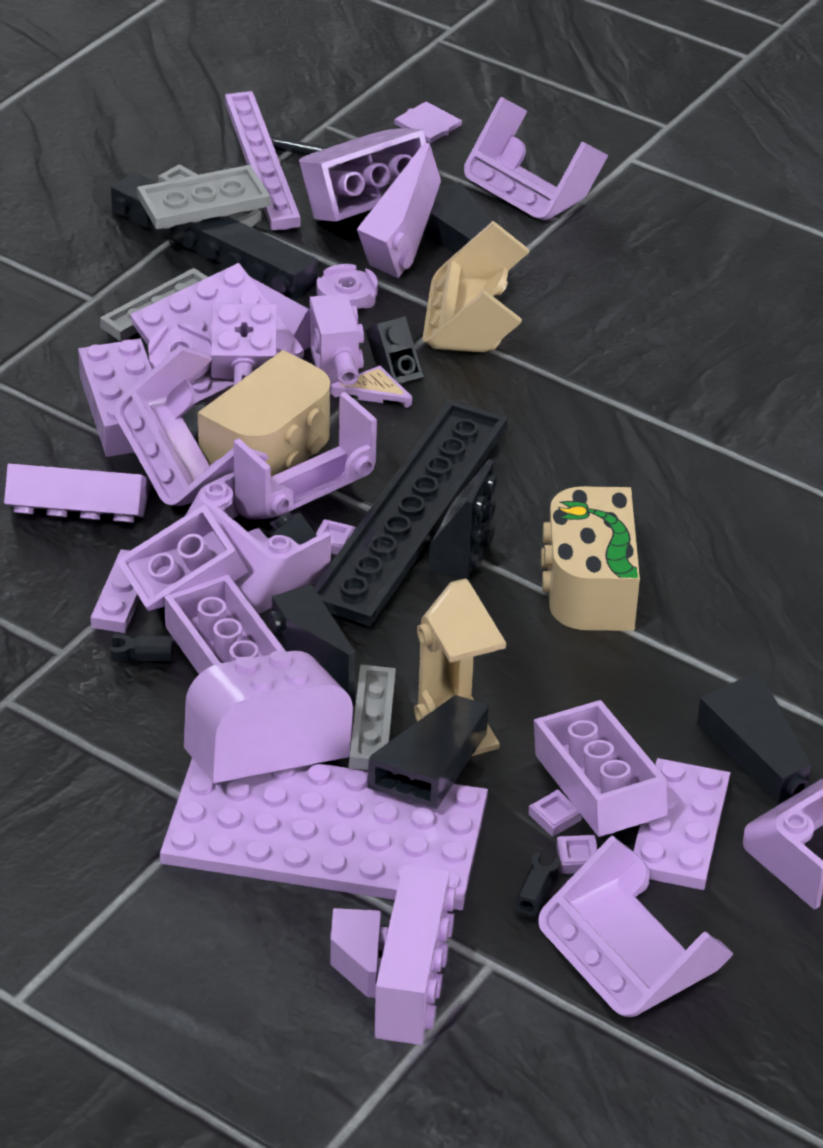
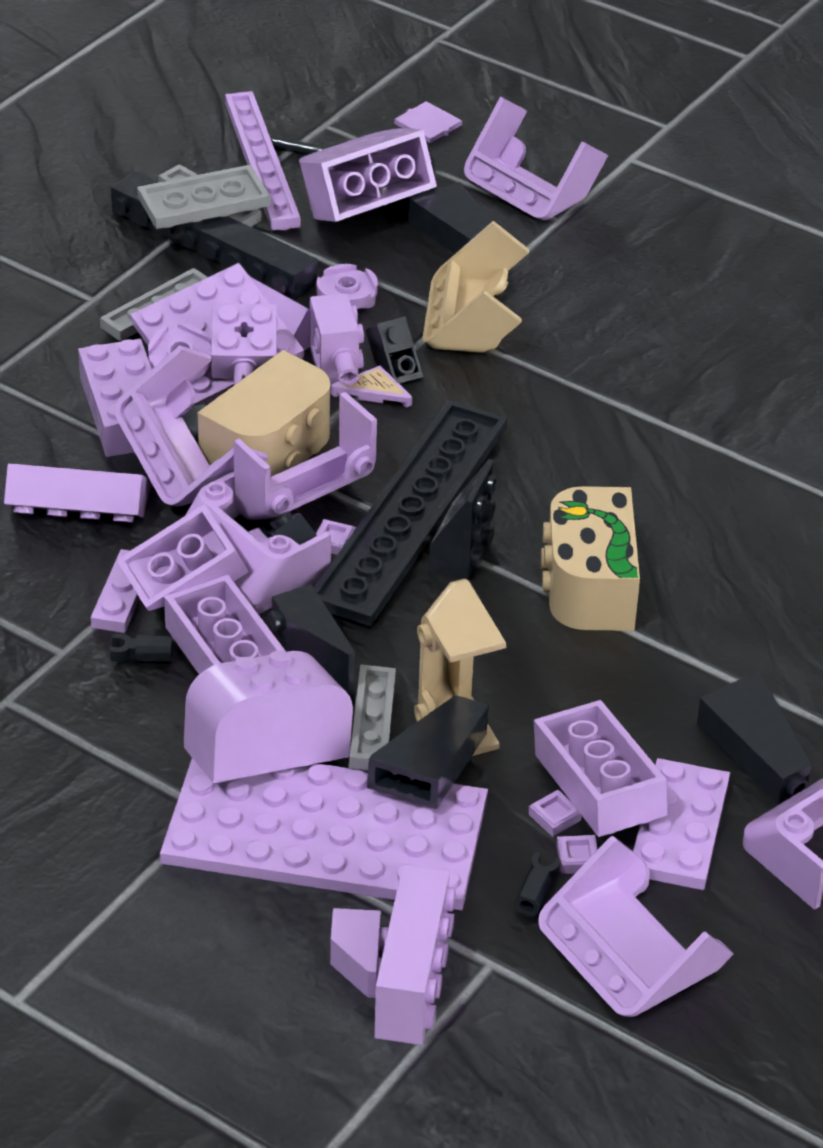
lavender slope [357,142,441,278] -> none

